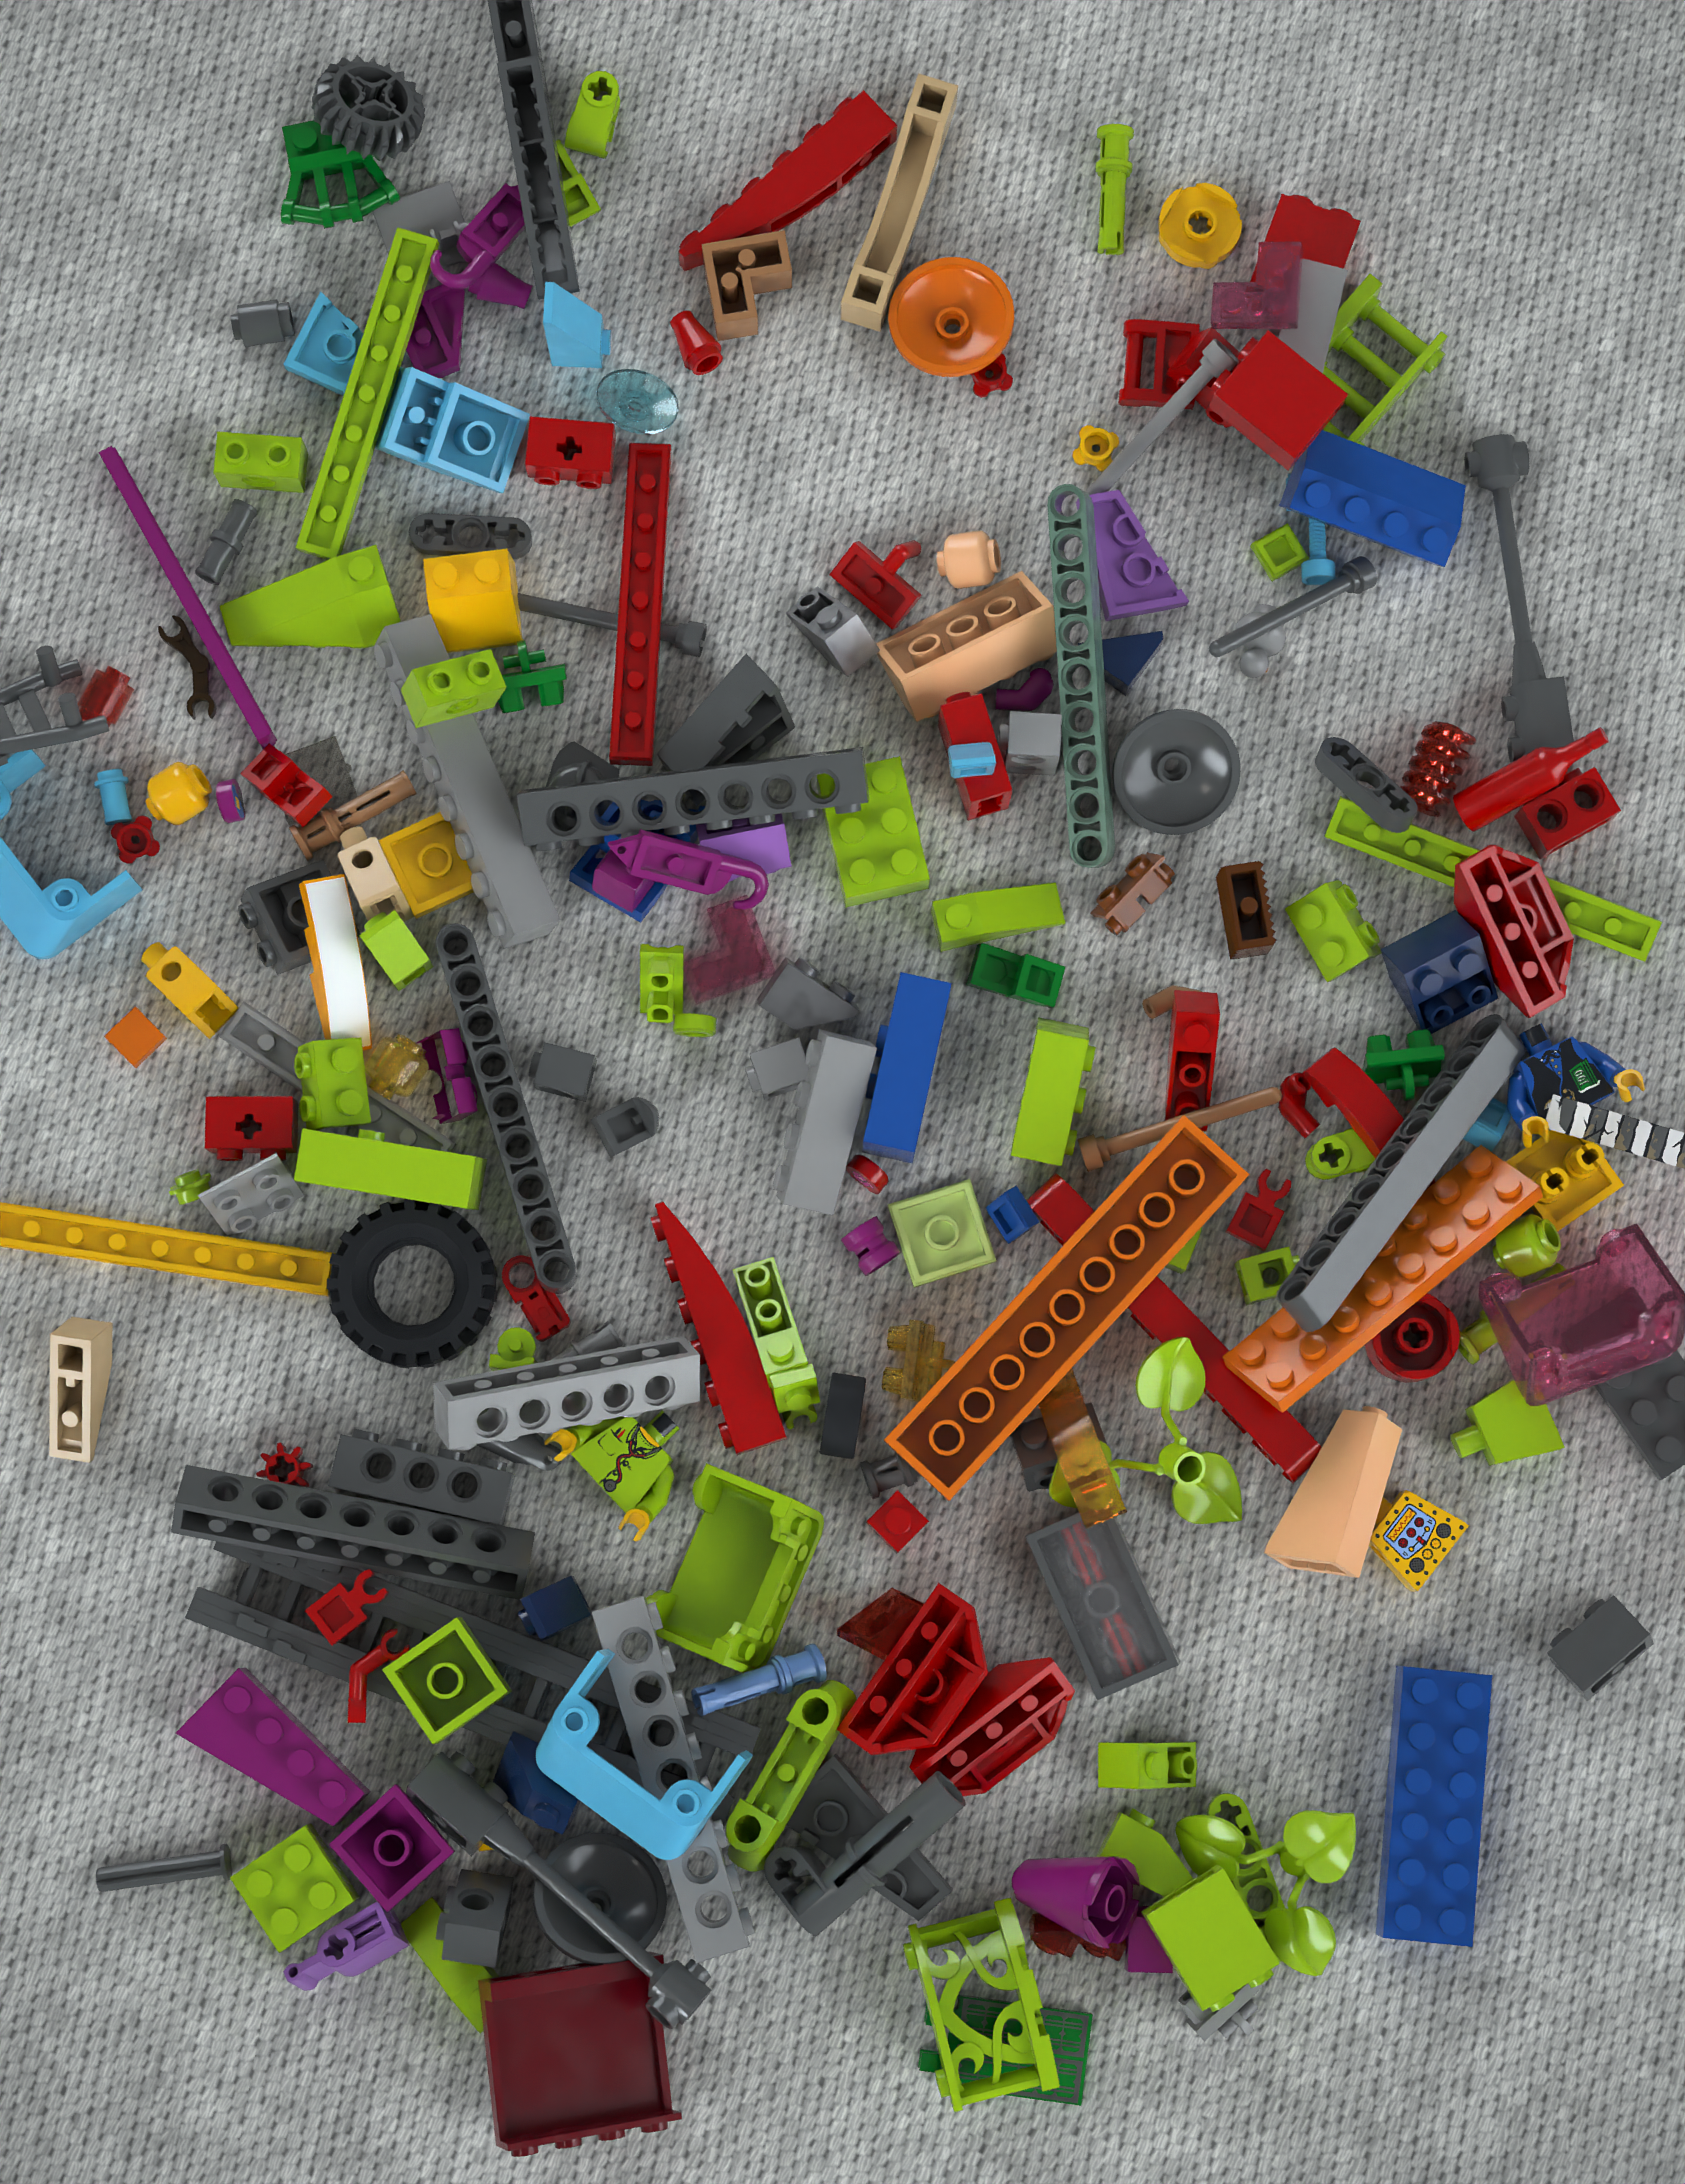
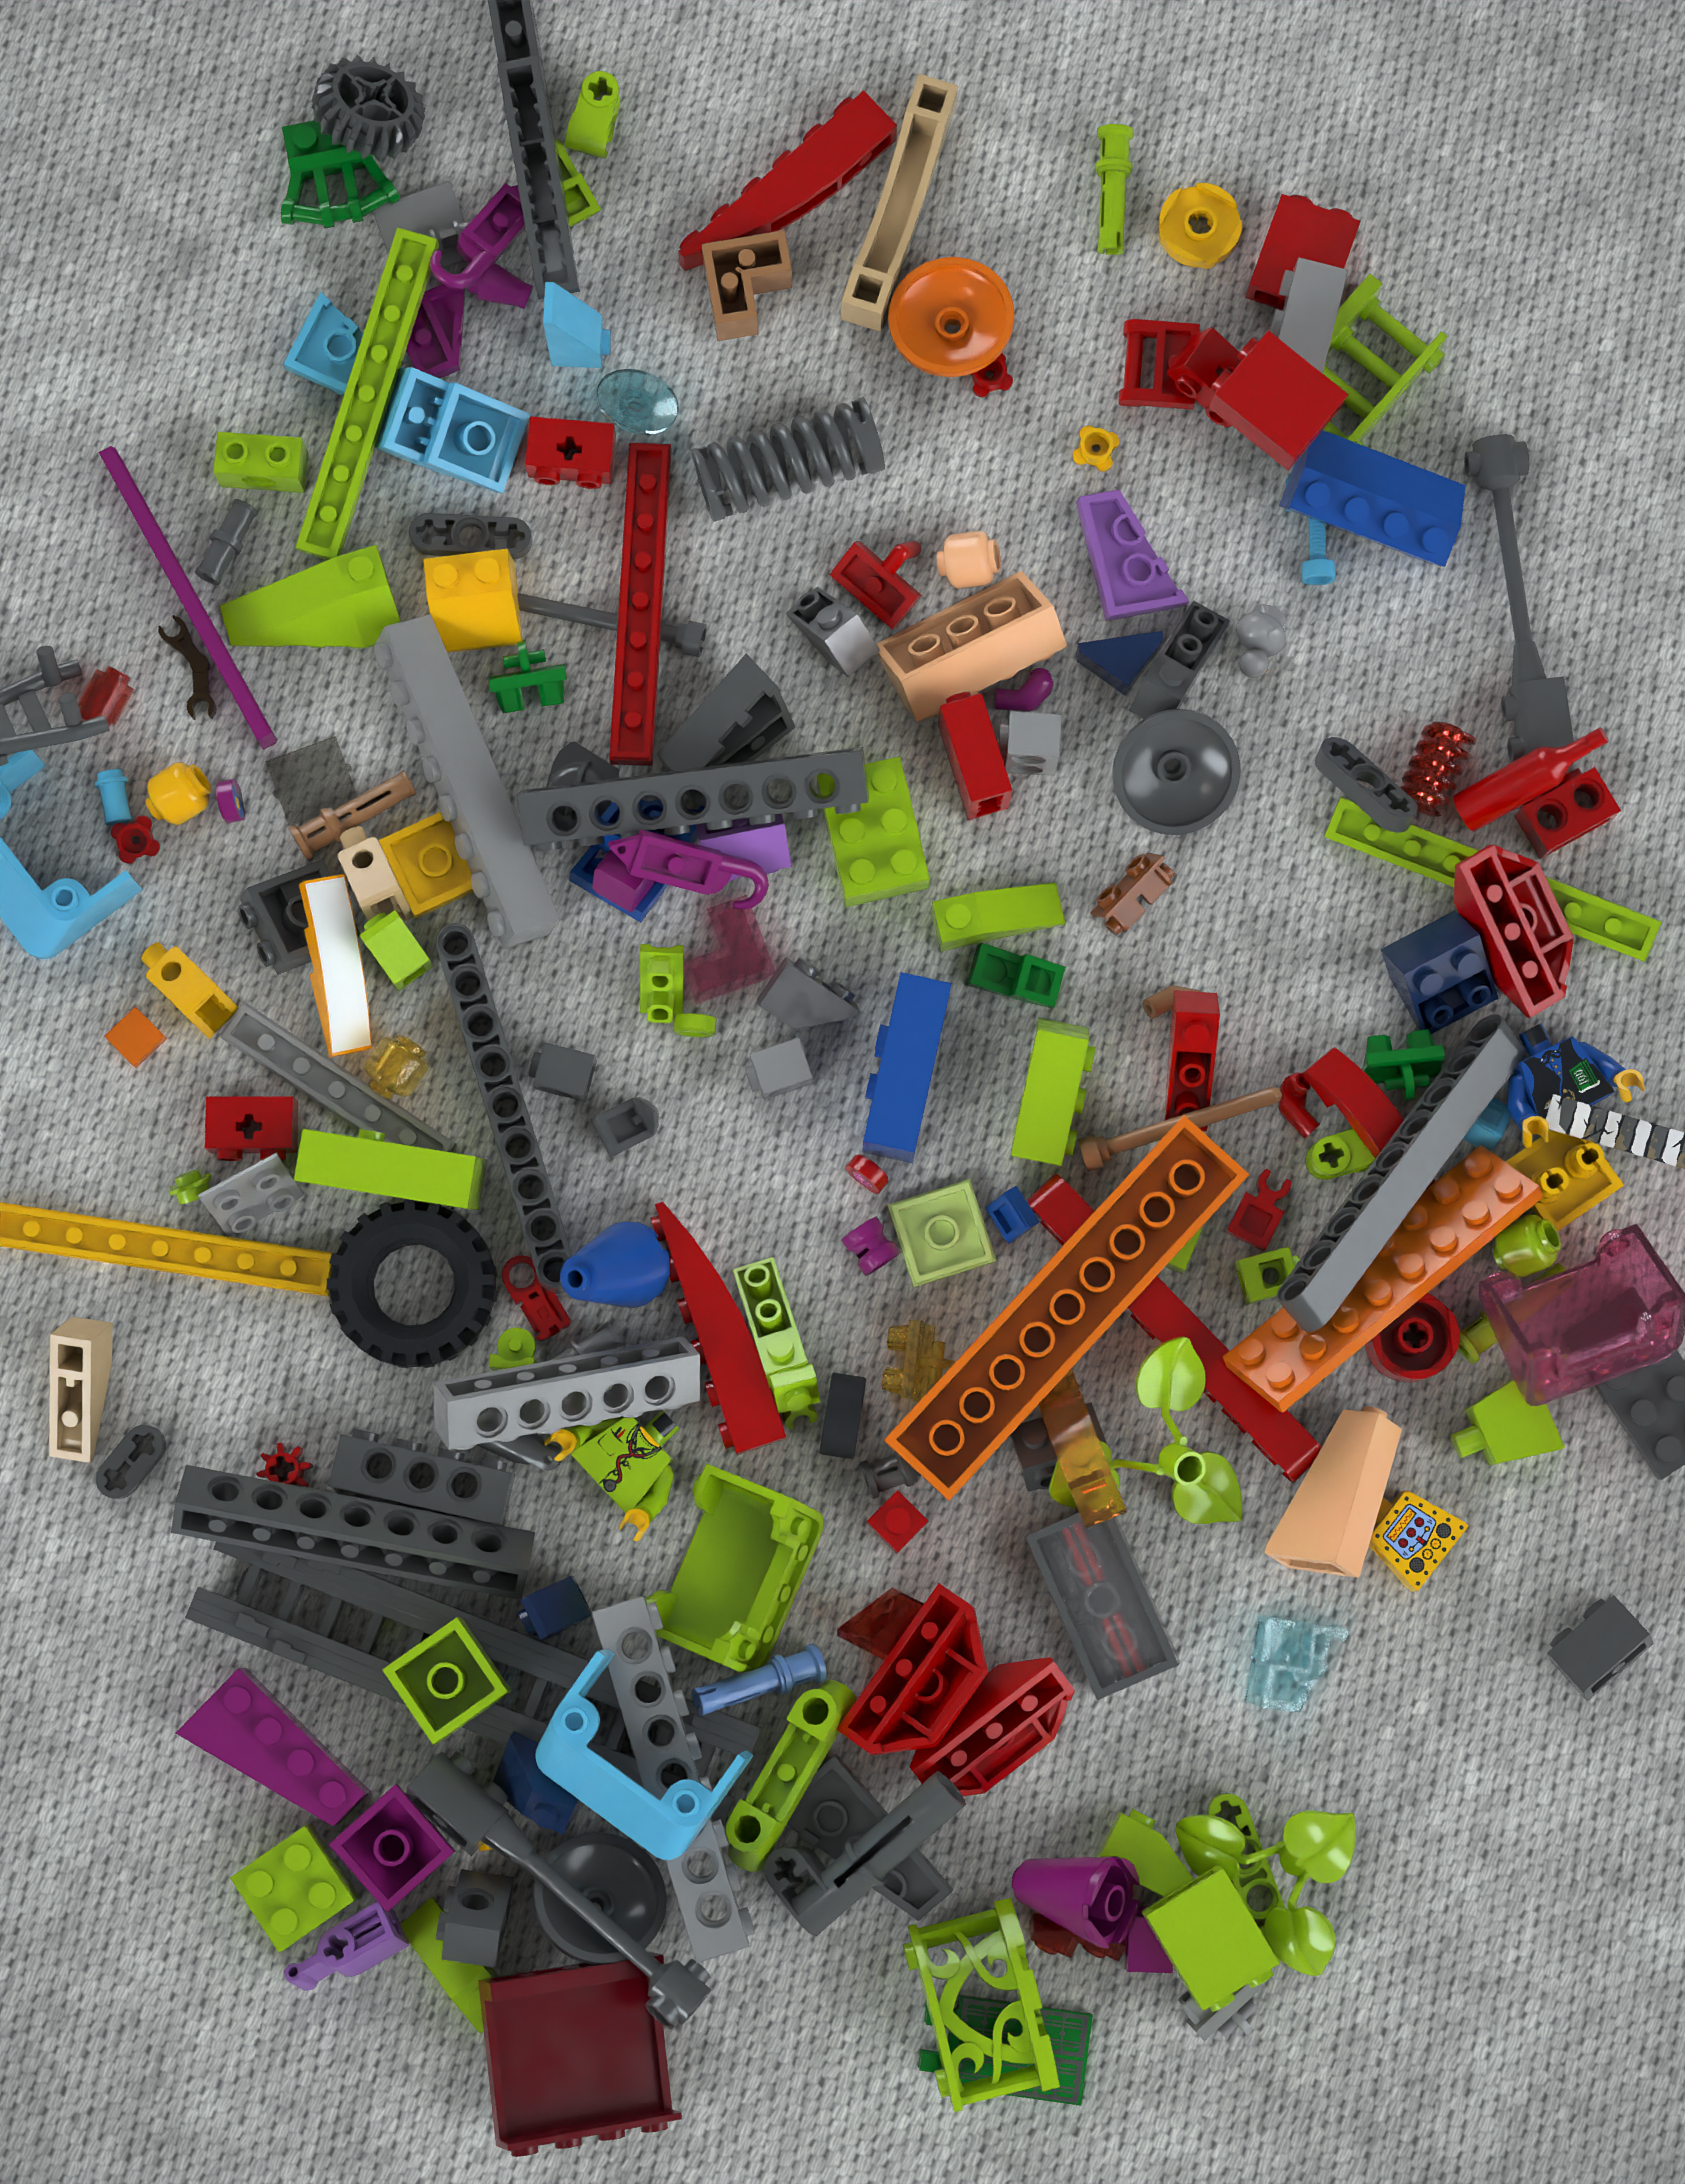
dark grey axle [96,1844,232,1892] -> none
dark grey brick [231,299,295,347] -> none
red slope [240,743,333,827] -> none
lime bracket [294,1038,371,1131] -> none
red plate [305,1569,389,1646] -> none
red arm [348,1629,410,1723] -> none
lime brick [401,649,506,728] -> none
magenta piece [415,1028,478,1124] -> none
red cone [670,310,723,375] -> none
light grey brick [773,1029,877,1215] -> none
medium azure slope [948,742,996,778] -> none
sand green beam [1047,484,1115,868] -> none
light grey piece [1086,339,1239,495] -> none
lime slope [1098,1742,1197,1789] -> none
dark grey piece [1209,556,1377,657] -> none
clear pink plate [1210,242,1303,329] -> none
reddish brown brick [1216,861,1277,960] -> none
lime tile [1250,523,1309,582] -> none
lime bracket [1285,880,1381,982] -> none
blue brick [1376,1666,1492,1947] -> none
none -> dark grey beam [96,1425,166,1499]
none -> blue cone [560,1221,670,1308]
none -> dark grey piece [691,397,885,522]
none -> dark grey slope [1128,600,1230,719]
none -> clear light blue slope [1245,1614,1348,1712]

